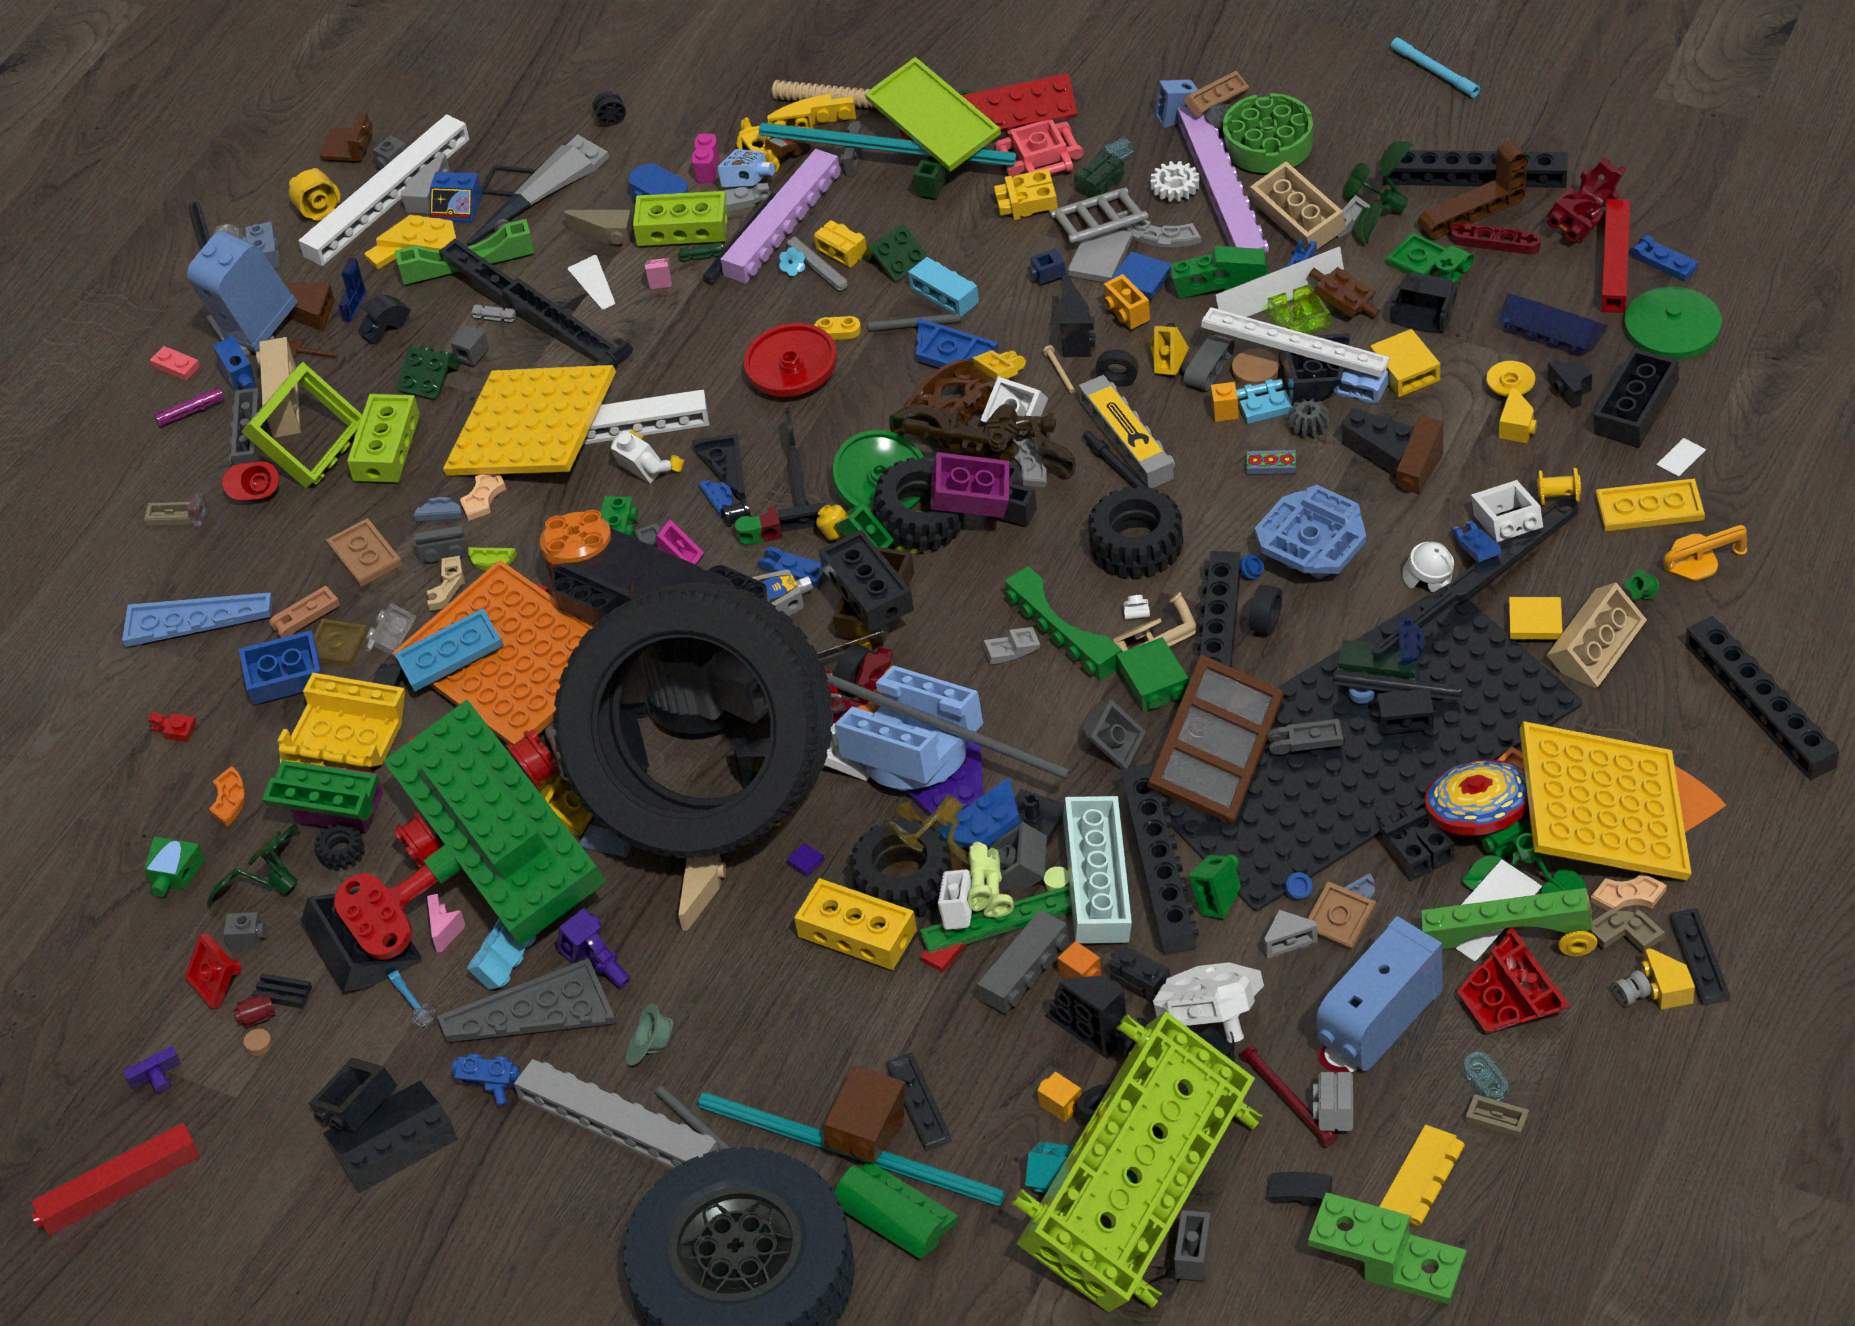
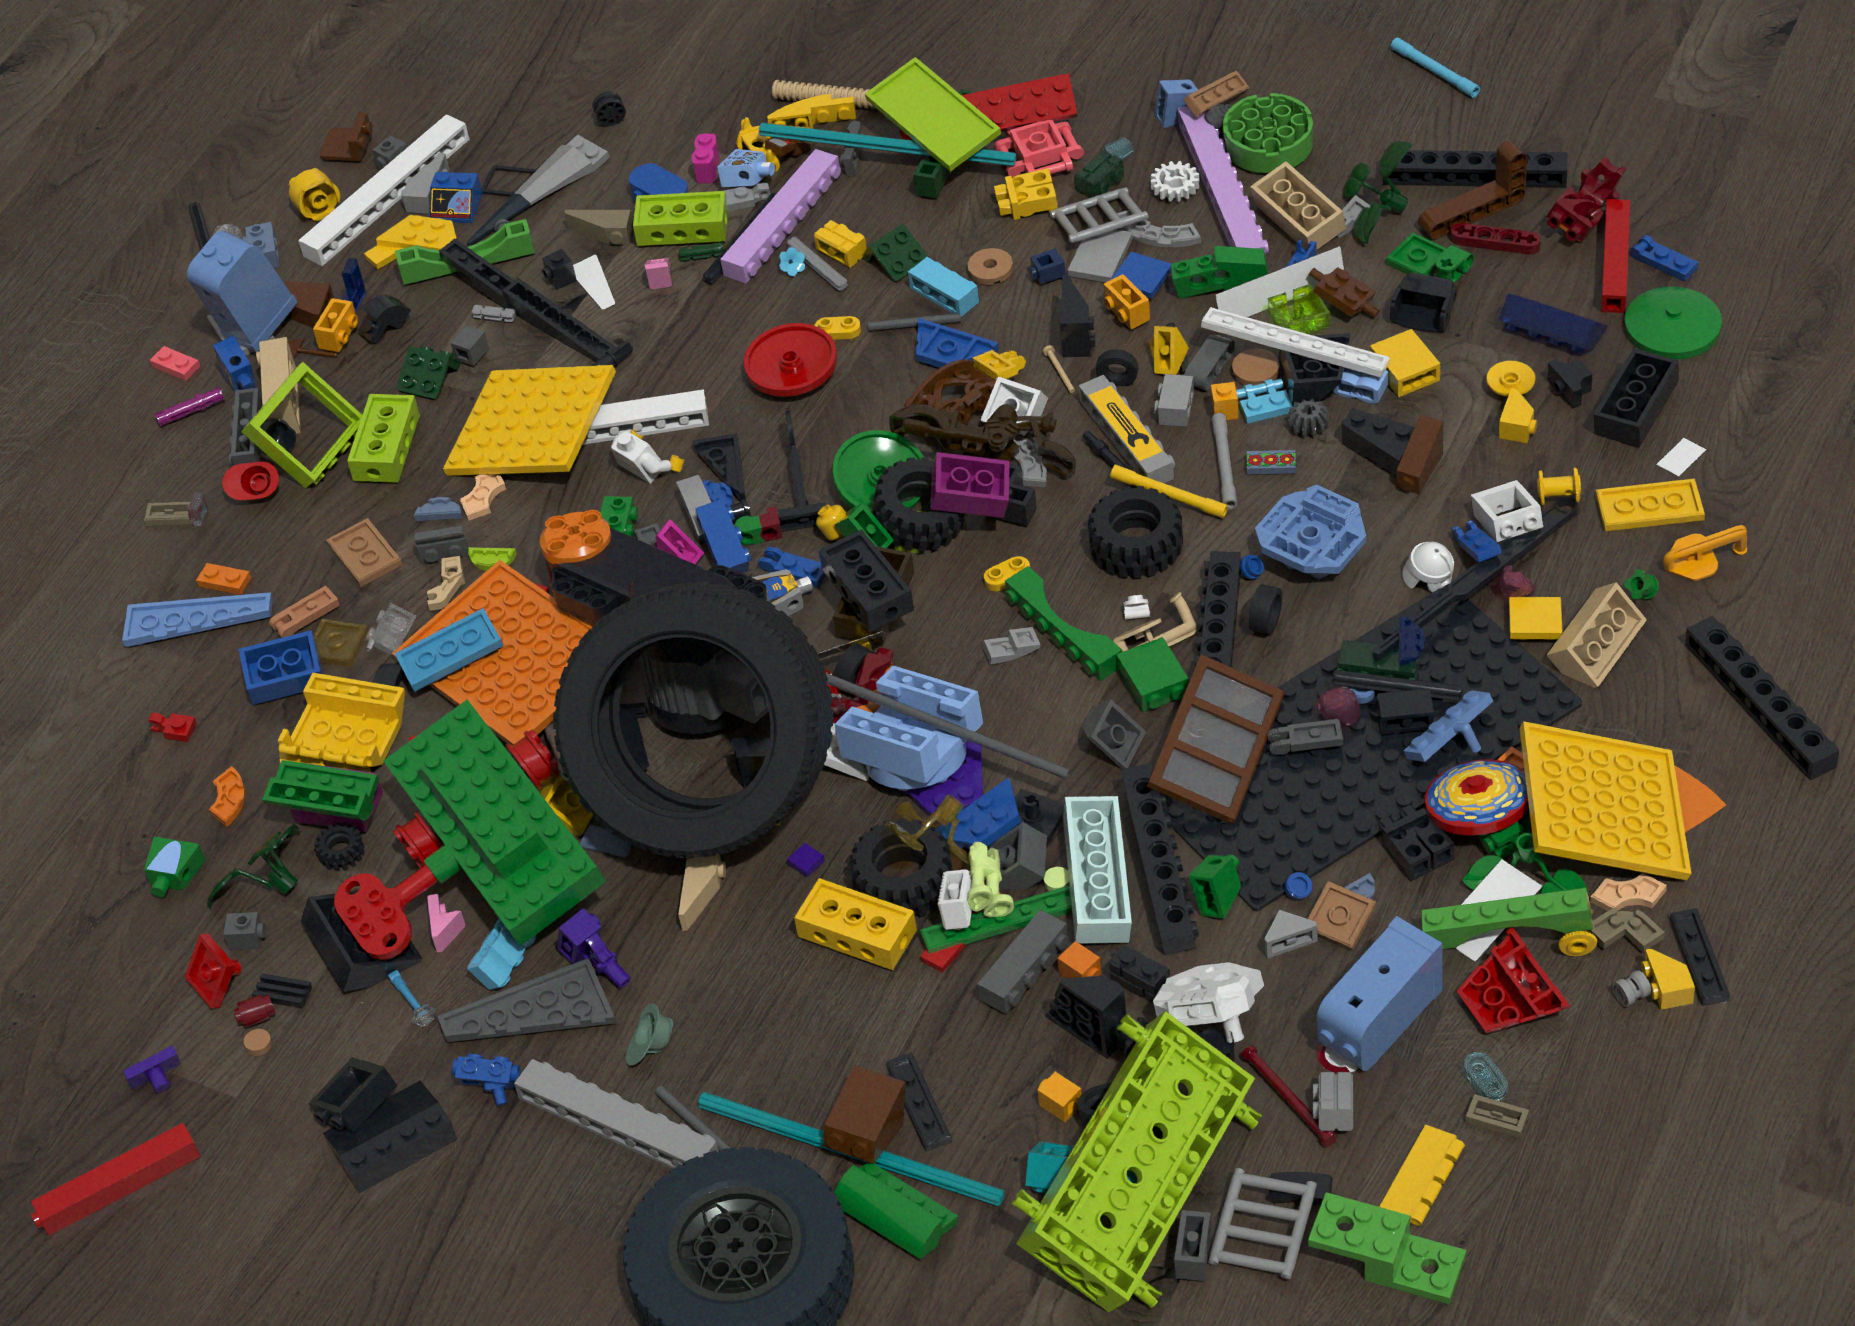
none -> orange plate [196,563,251,595]
none -> black hair [261,418,296,452]
none -> light orange brick [313,298,358,352]
none -> black brick [542,249,577,290]
none -> light grey slope [676,475,711,543]
none -> blue brick [695,499,751,573]
none -> medium nougat tile [967,248,1013,285]
none -> yellow plate [984,556,1030,591]
none -> yellow piece [1110,465,1228,519]
none -> light grey brick [1154,374,1194,427]
none -> light grey bar [1208,1168,1317,1279]
none -> light grey piece [1212,413,1237,510]
none -> clear pink hair [1316,686,1361,725]
none -> medium blue plate [1404,690,1493,762]
none -> clear pink hair [1499,565,1537,598]

